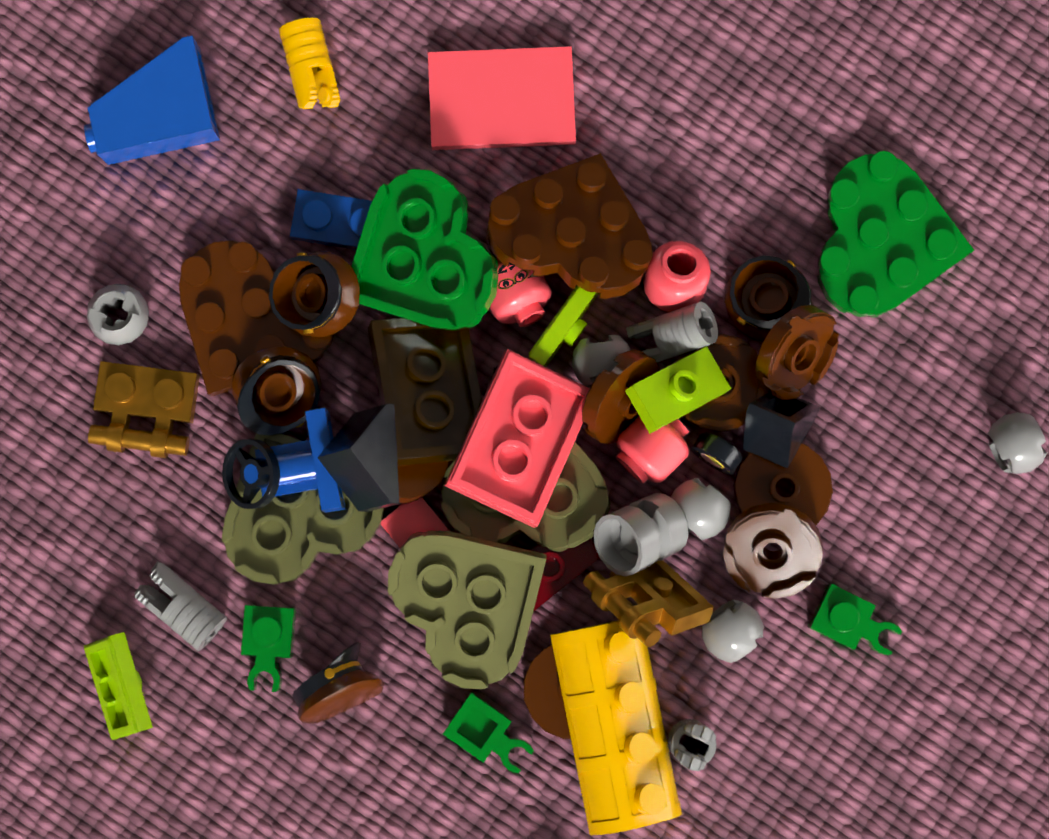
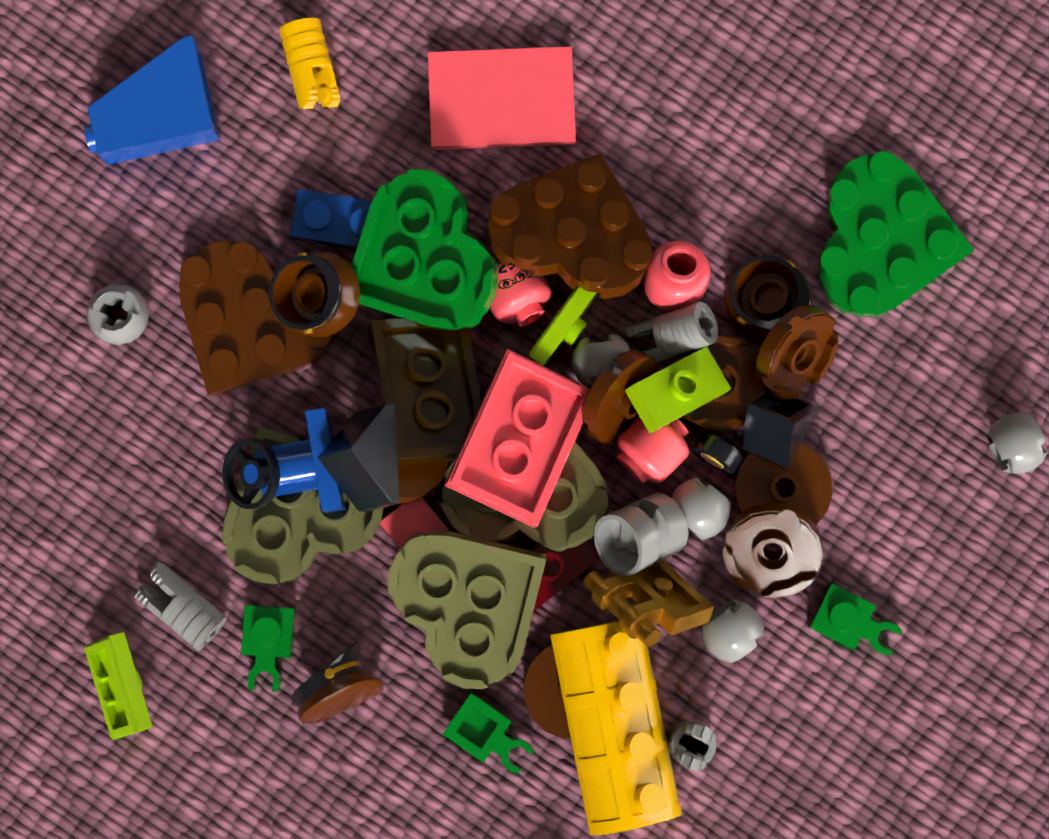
pearl gold plate [88,361,200,458] -> none
reddish brown piece [232,346,322,436] -> none

